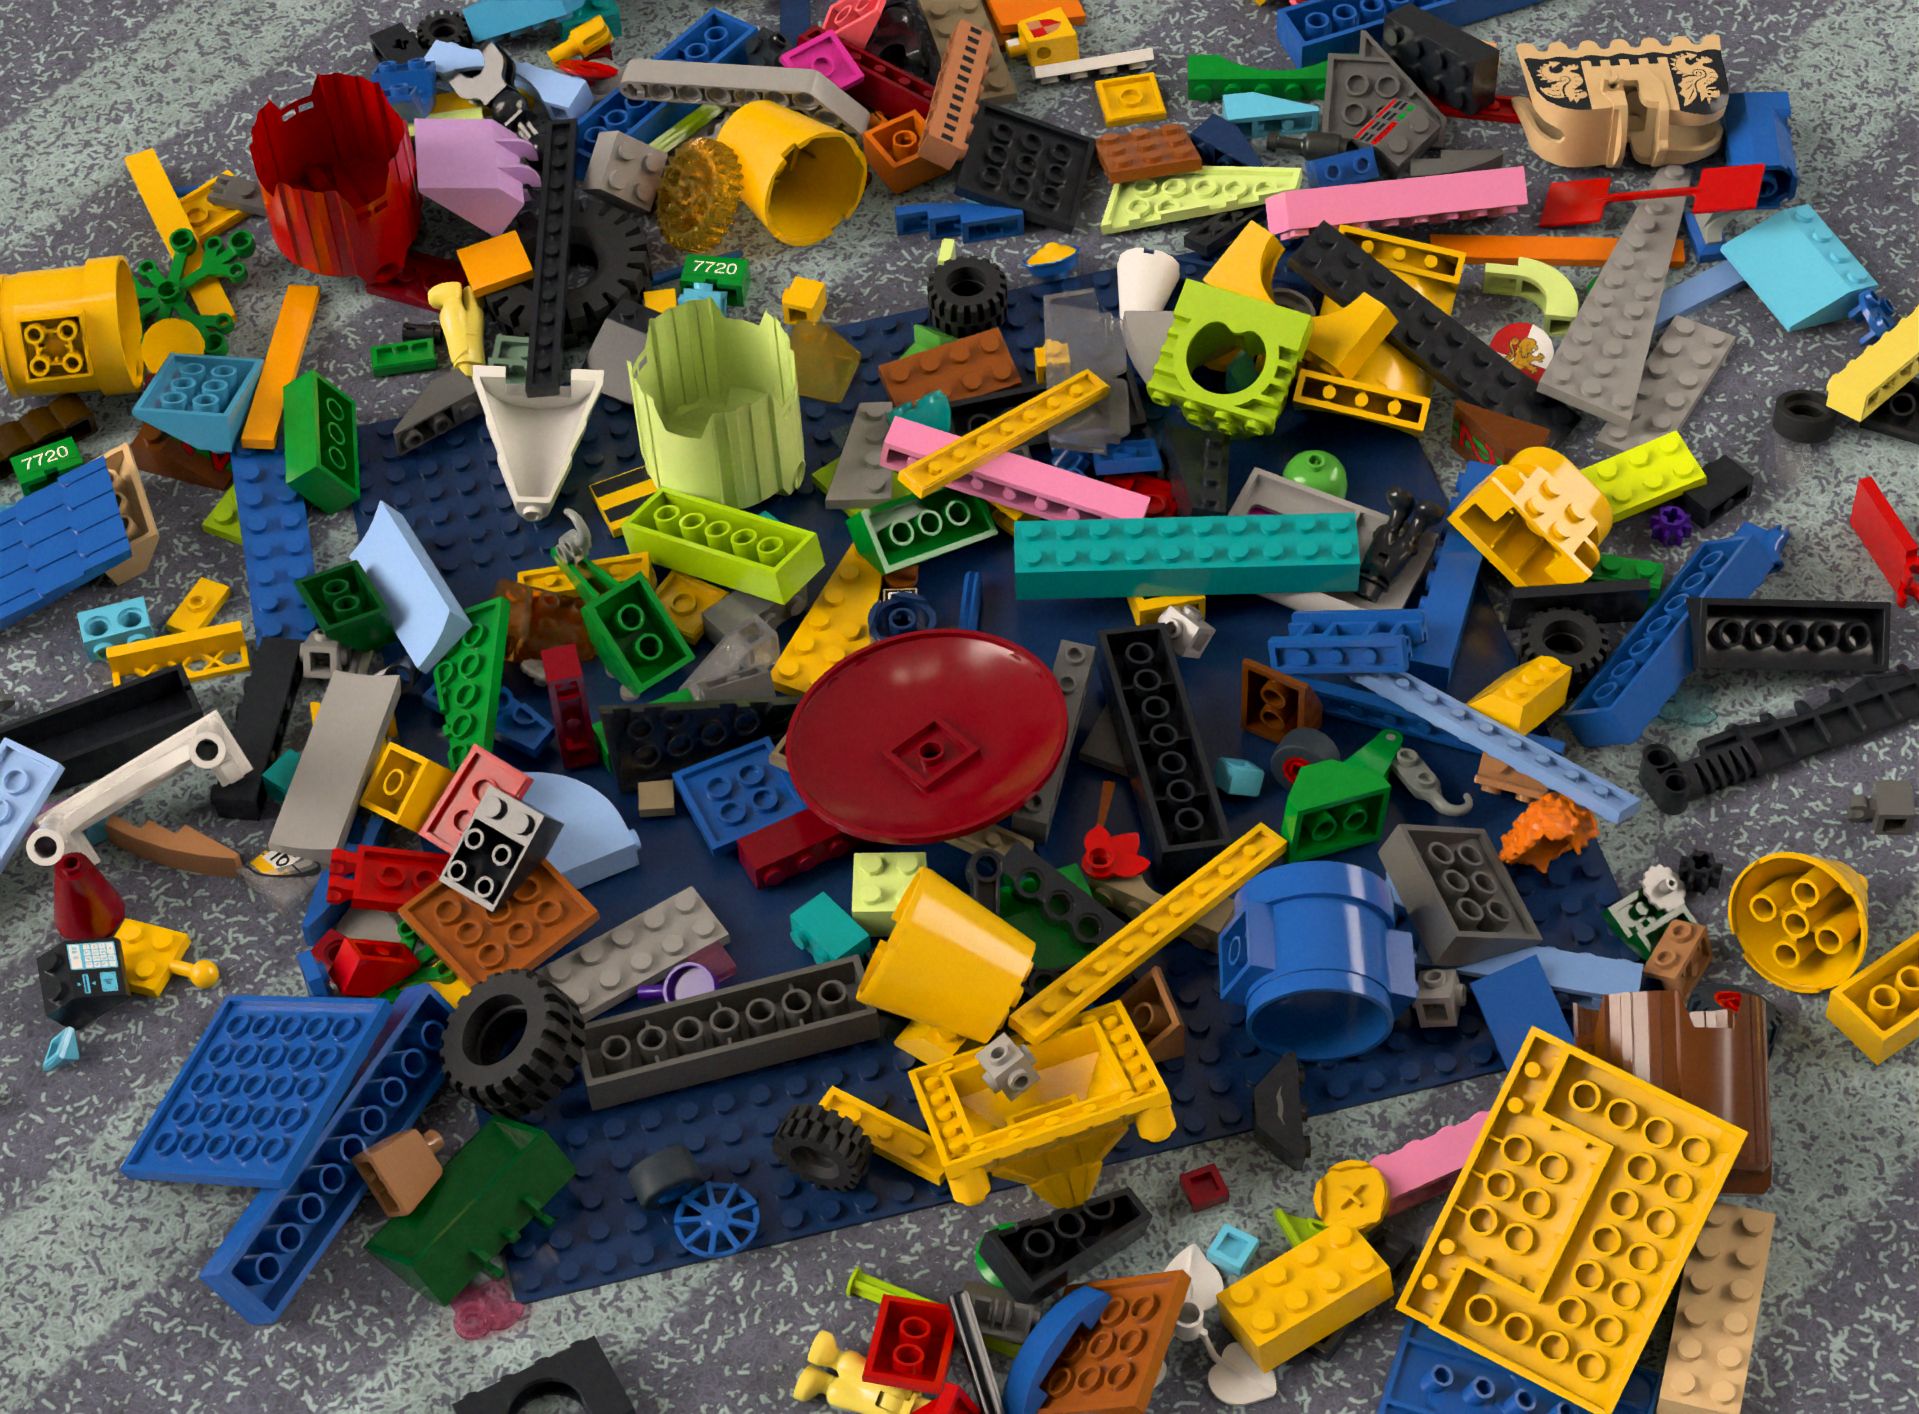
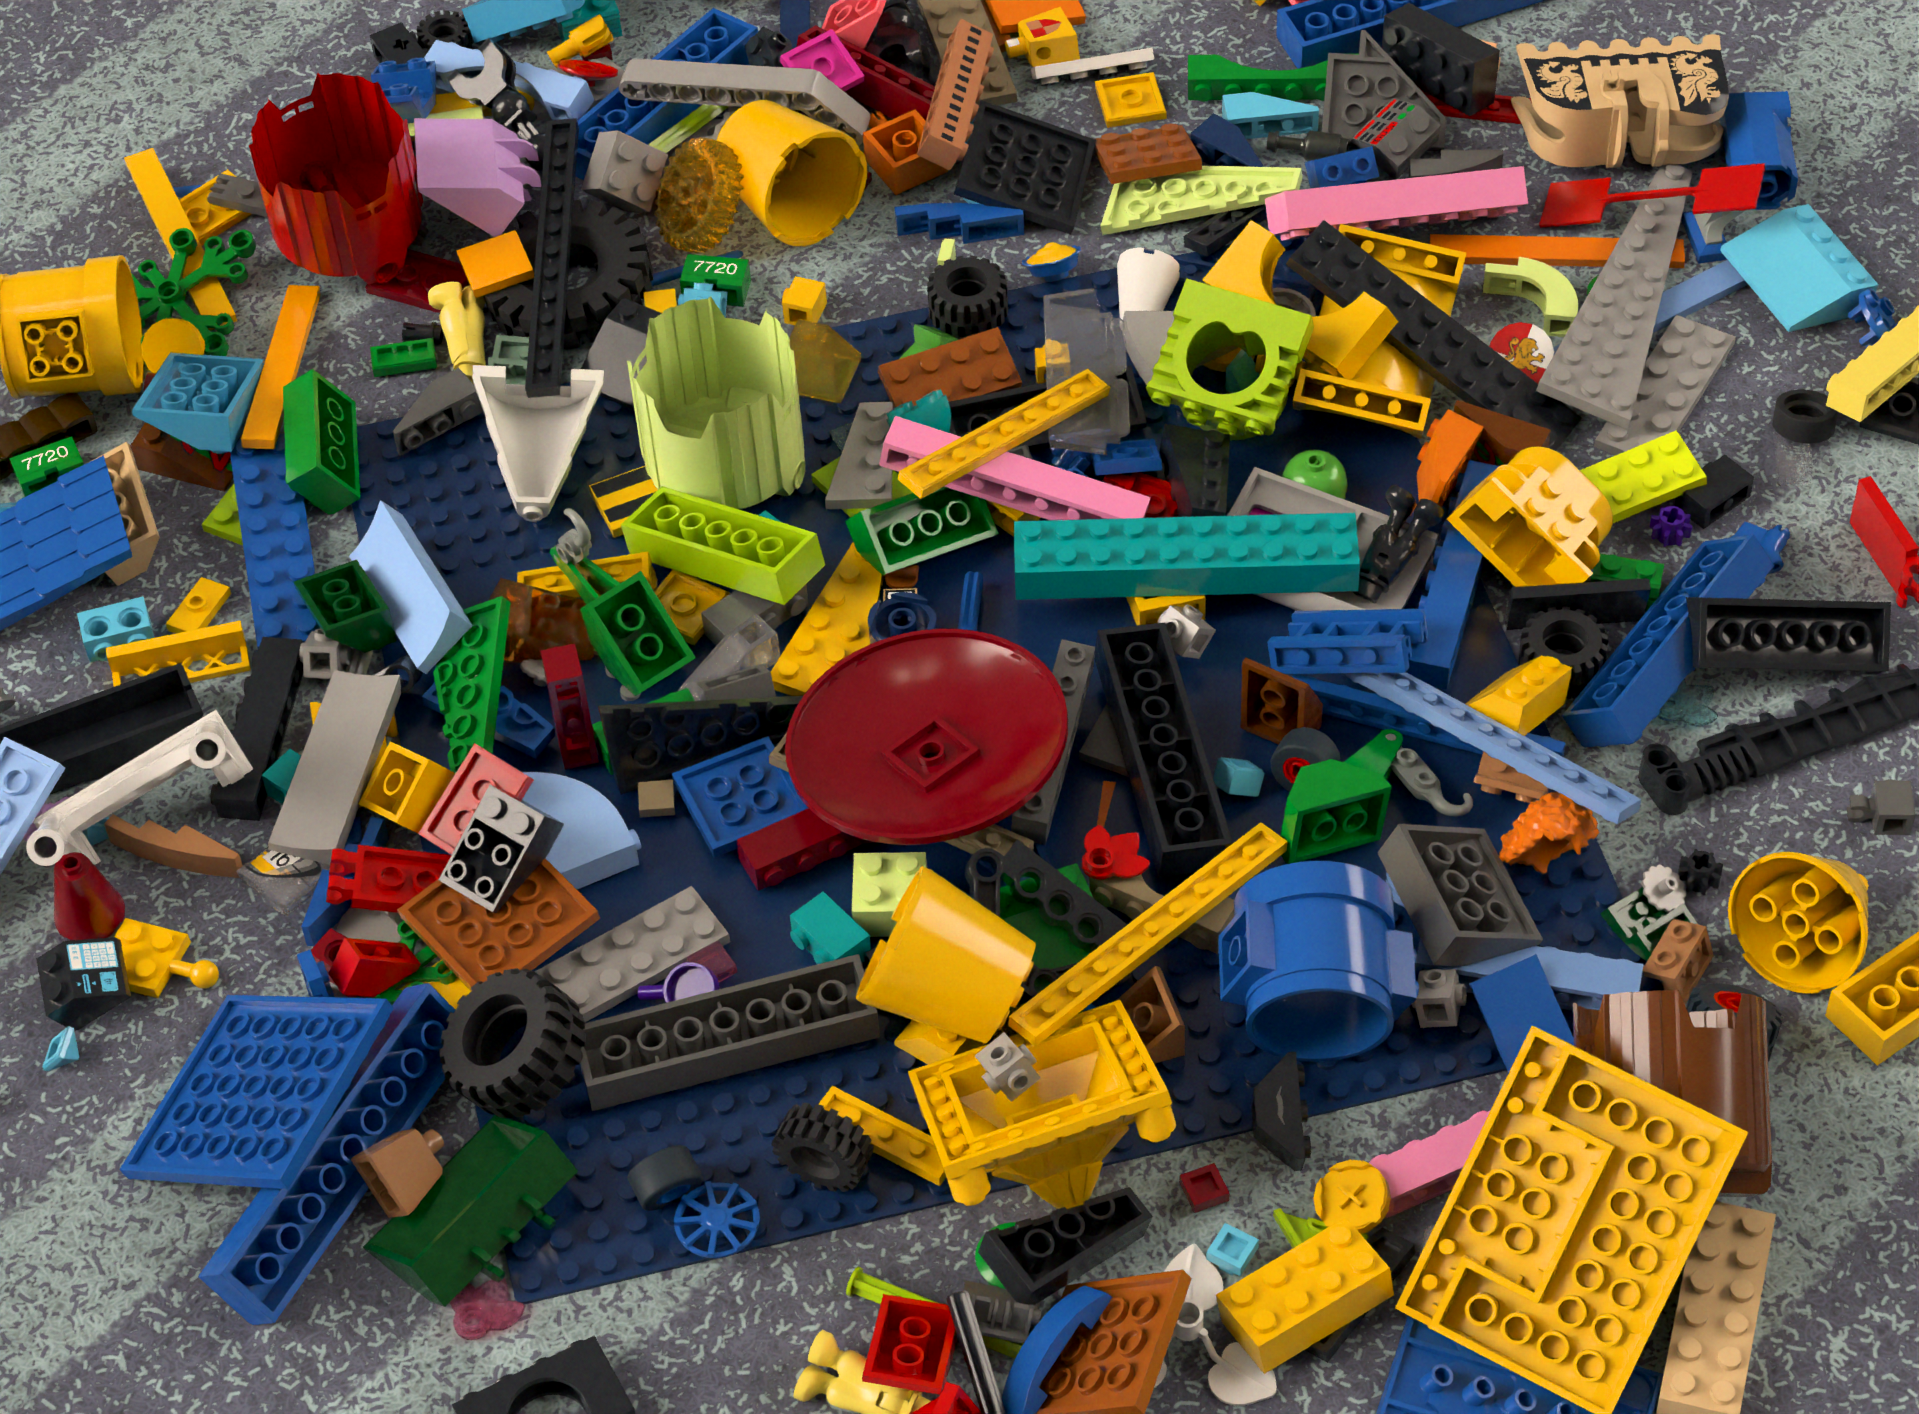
none -> orange slope [1417,409,1484,508]

